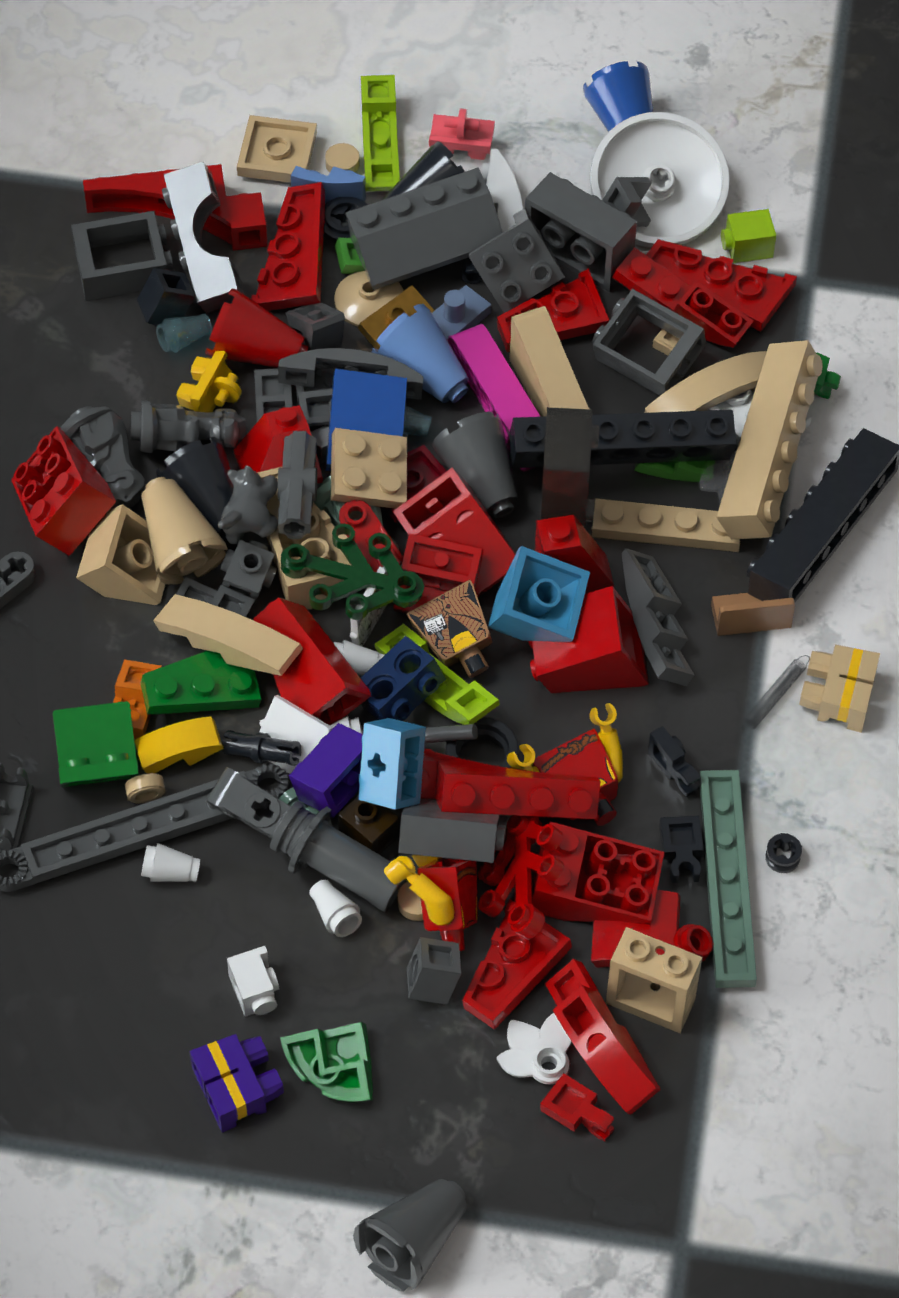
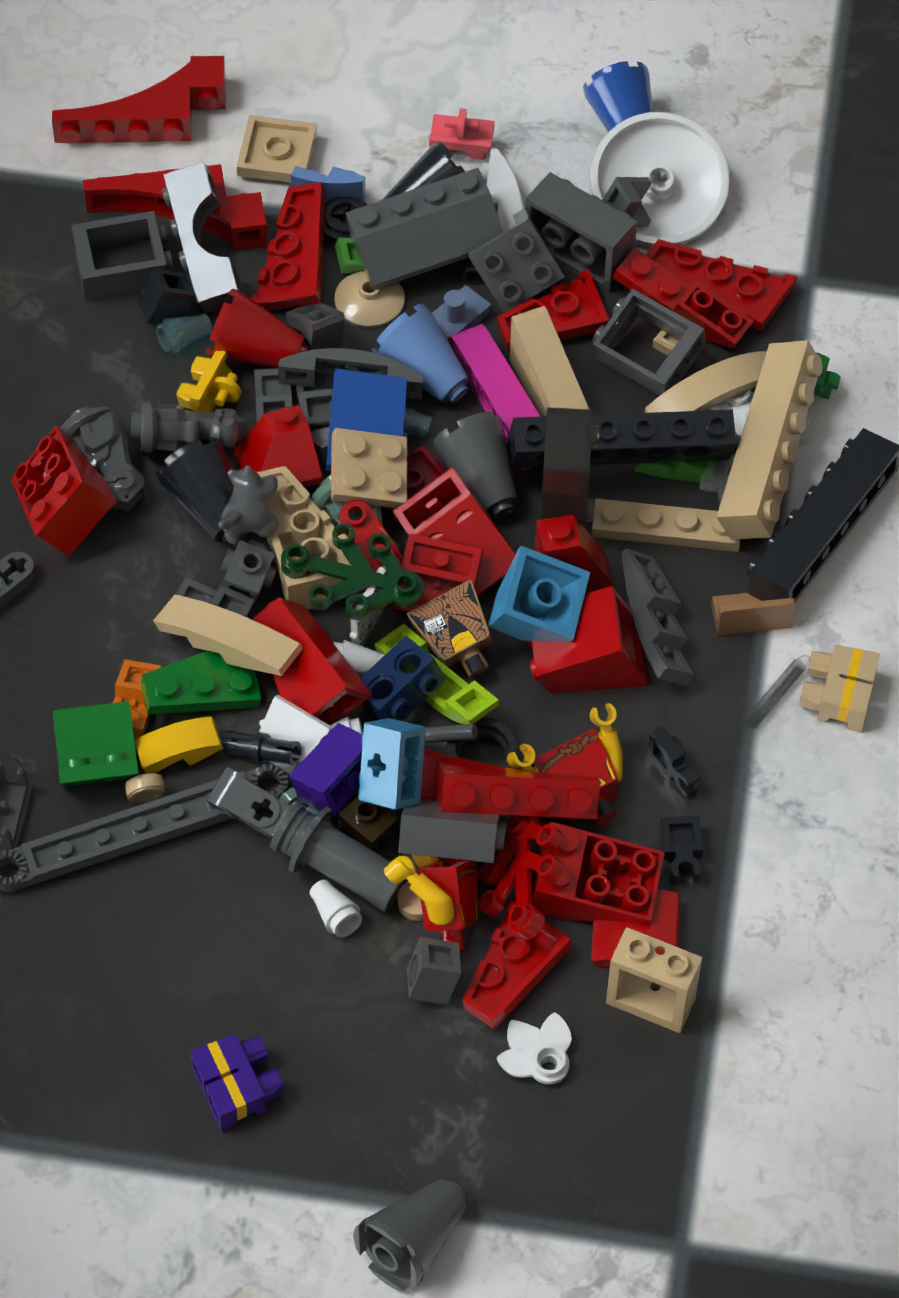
tan slope [76,504,165,605] -> none
tan cone [141,477,228,585] -> none
white cone [141,843,200,882] -> none
white brick [227,946,279,1017] -> none
dark grey piece [278,431,317,539] -> none
green brick [280,1022,373,1102] -> none
tan tile [325,143,360,173] -> none
pearl gold plate [358,285,435,349] -> none
lime slope [361,75,400,192] -> none
red plate [540,1073,614,1142] -> none
red slope [545,959,661,1115] -> none
red plate [674,924,713,961] -> none
sand green plate [699,770,757,988] -> none
lime brick [721,209,776,263] -> none
black bush [765,833,802,873] -> none
none -> red arch [52,56,226,144]

